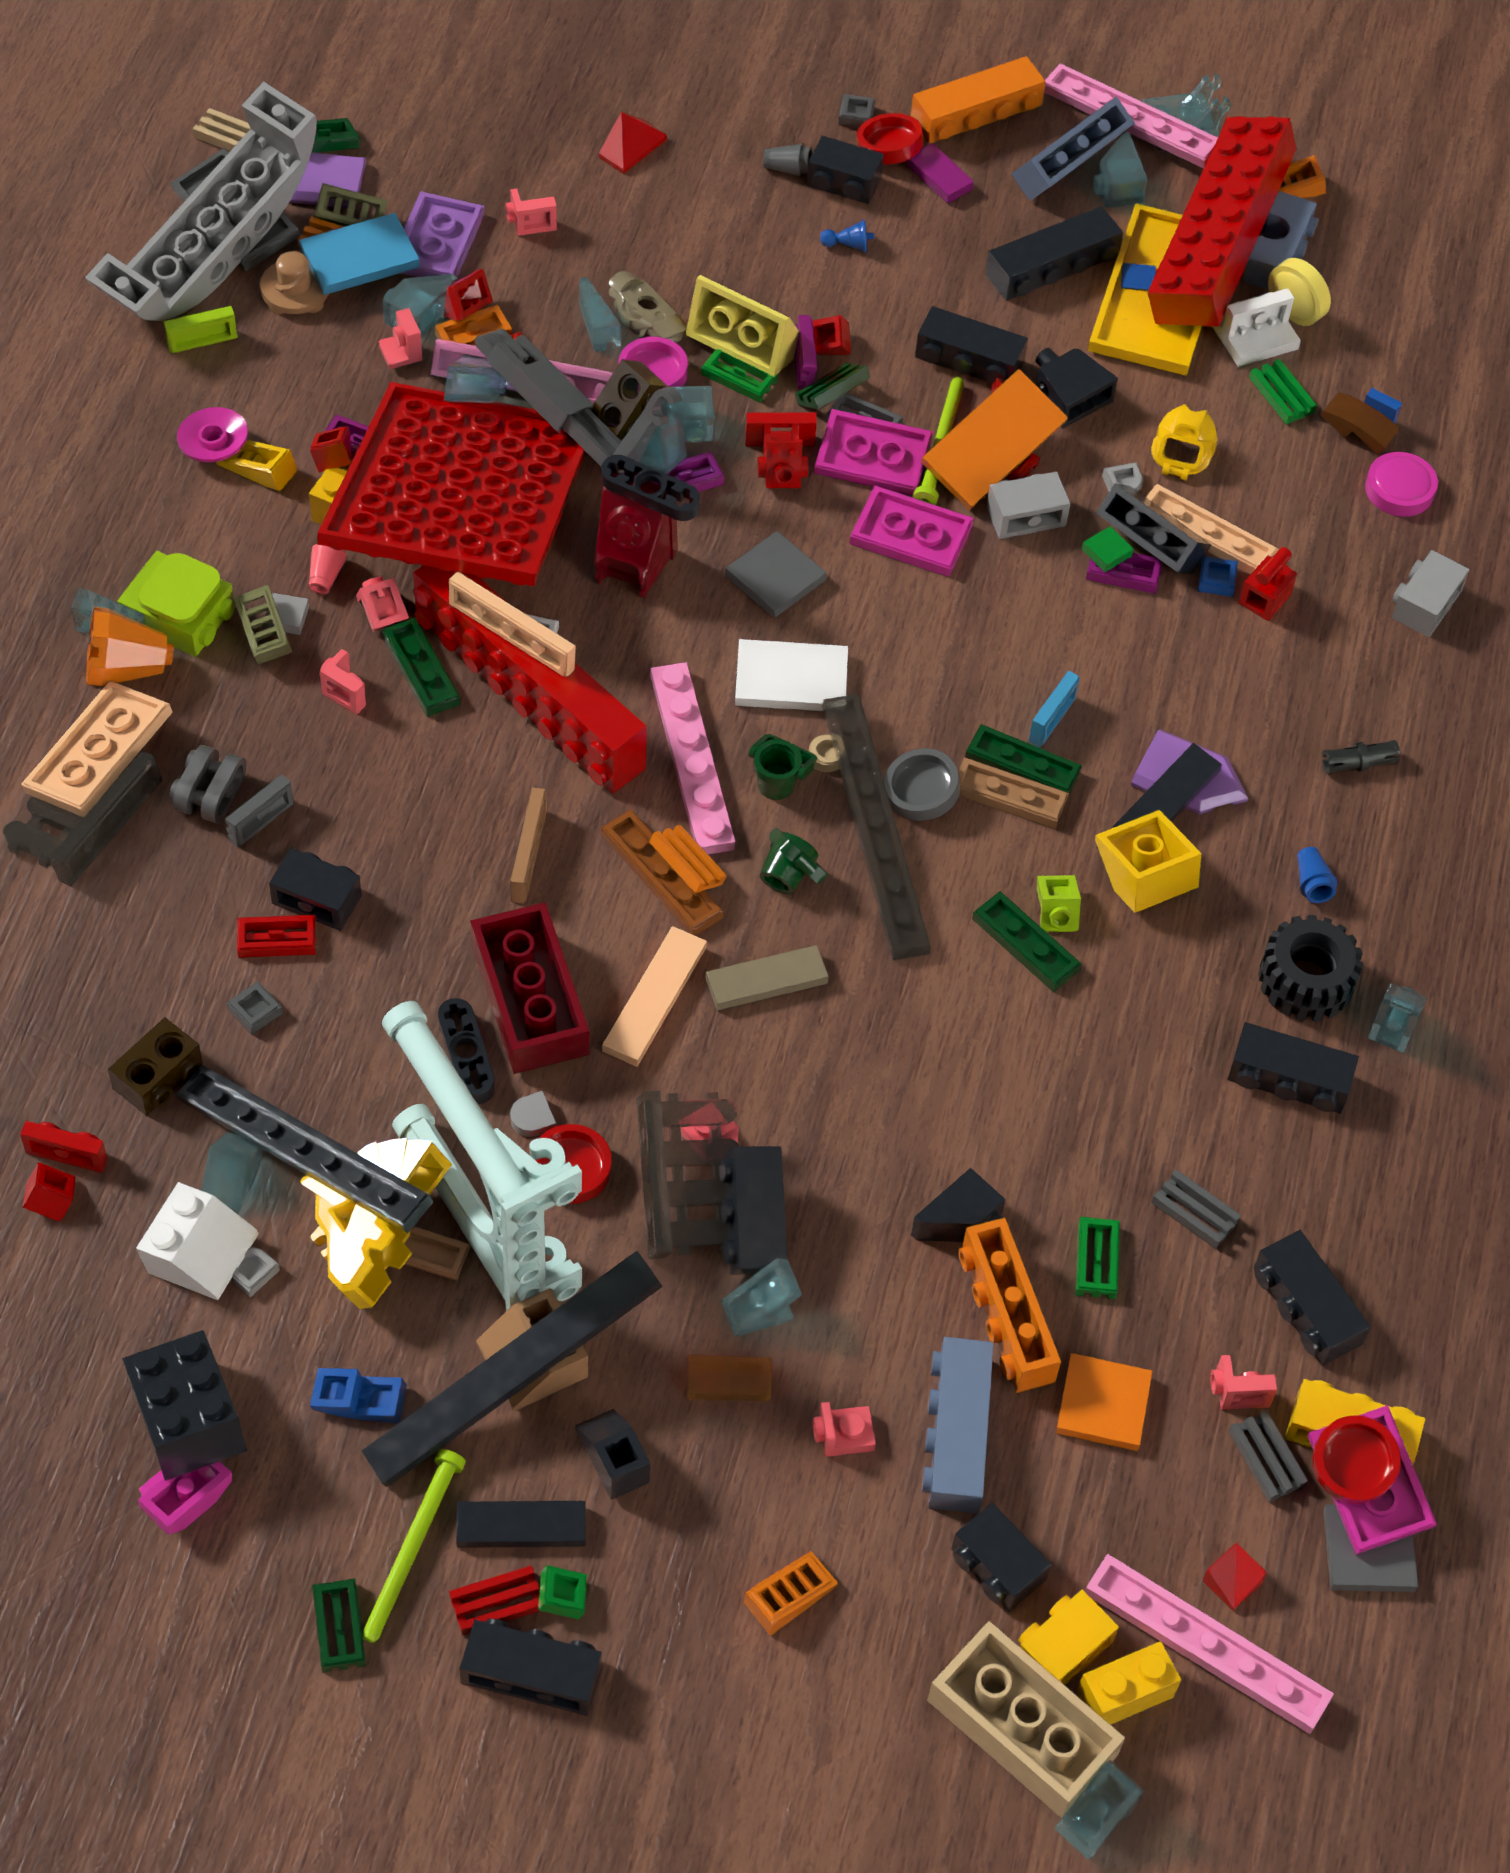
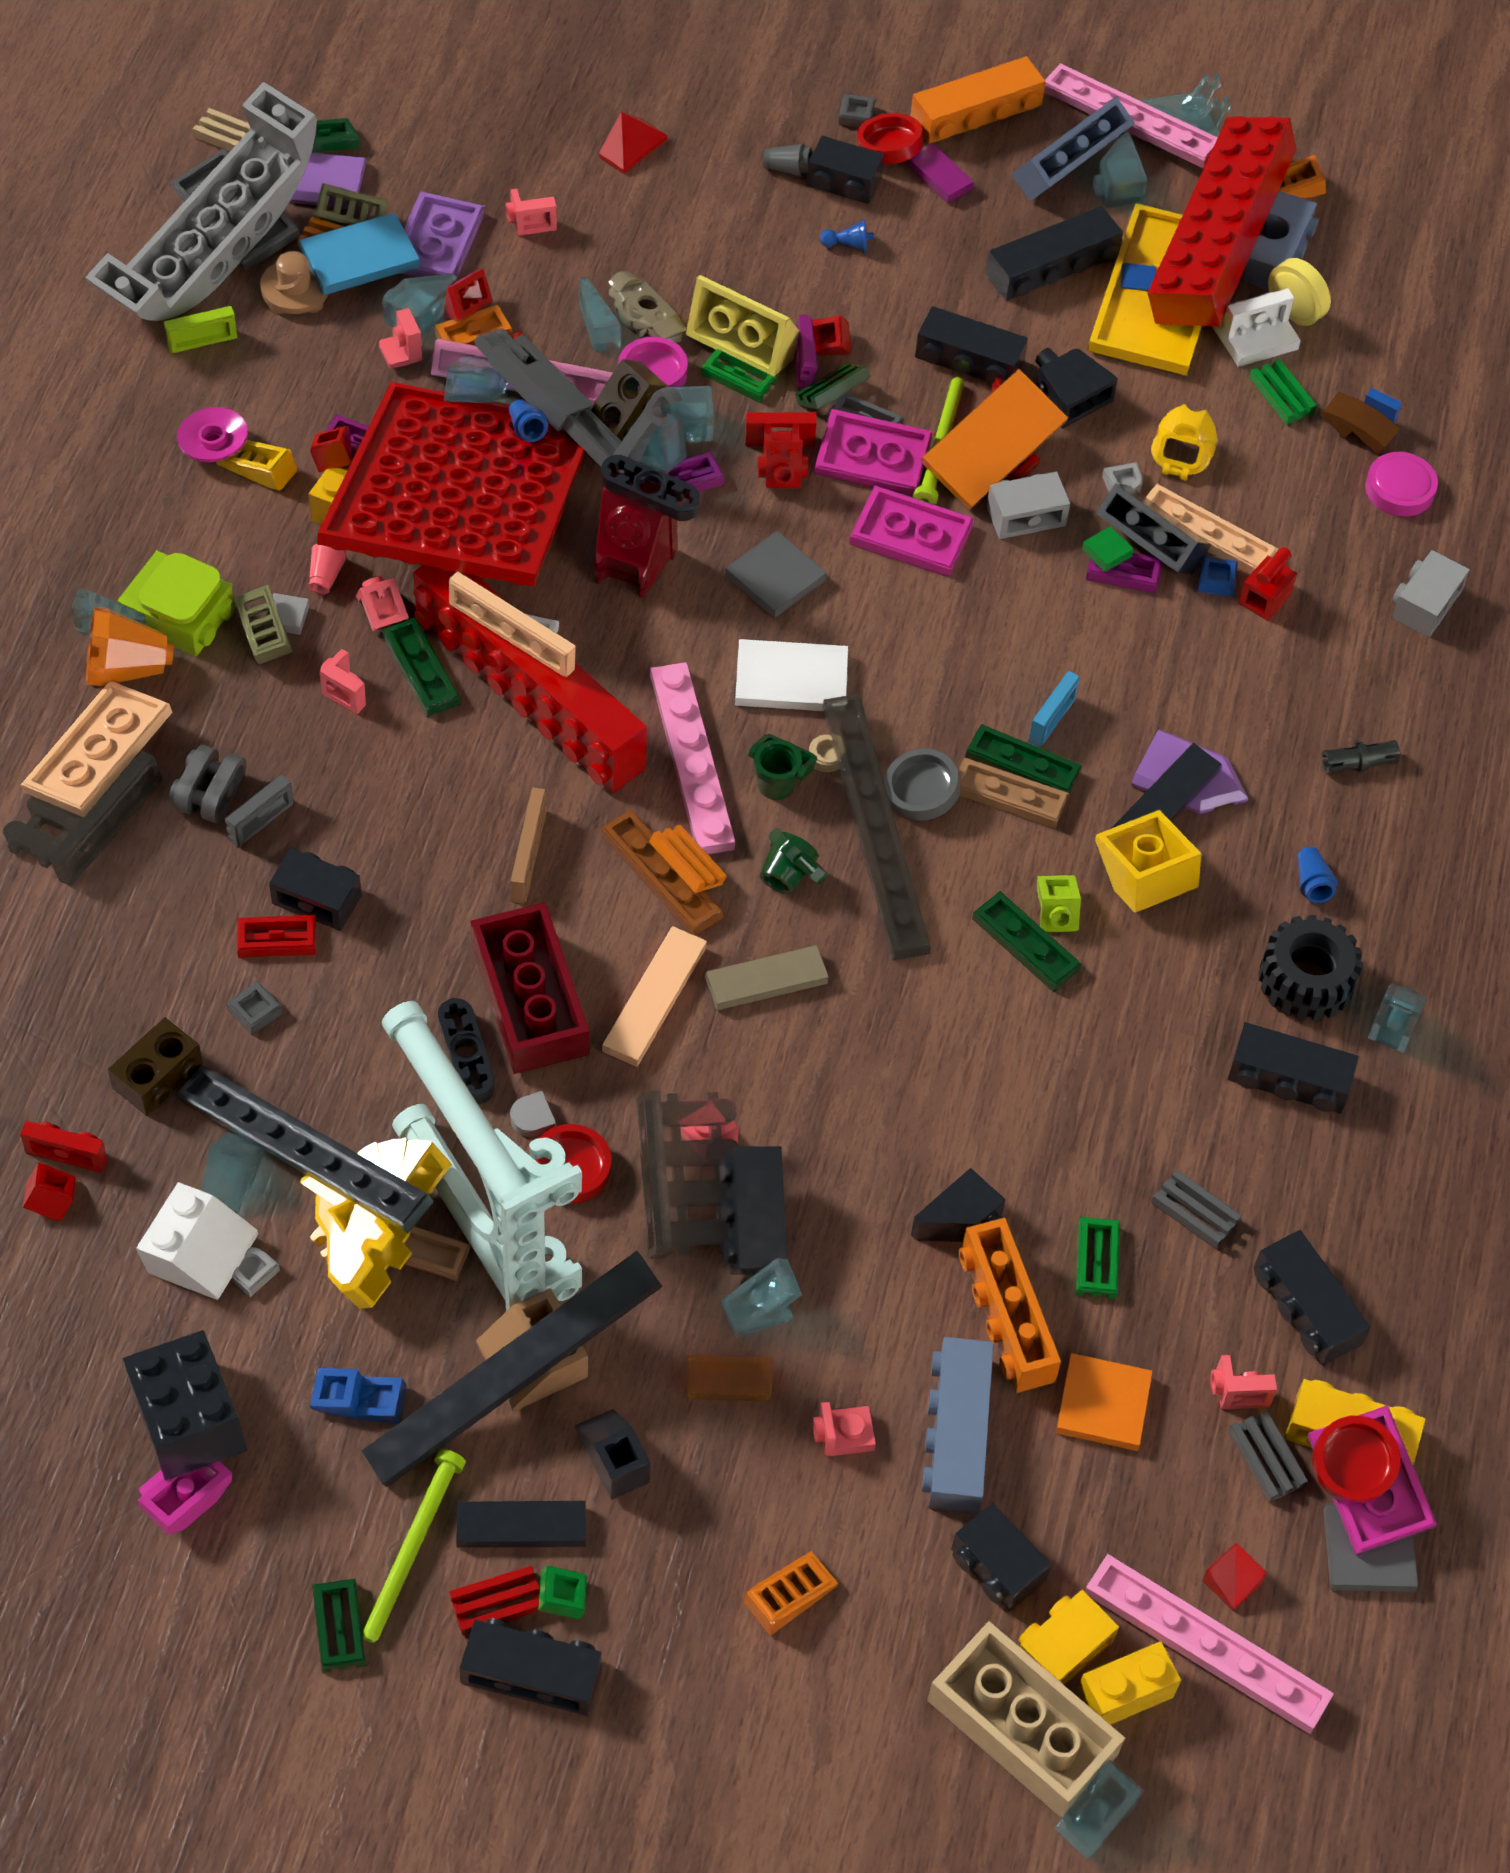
none -> blue cone [509,400,548,442]

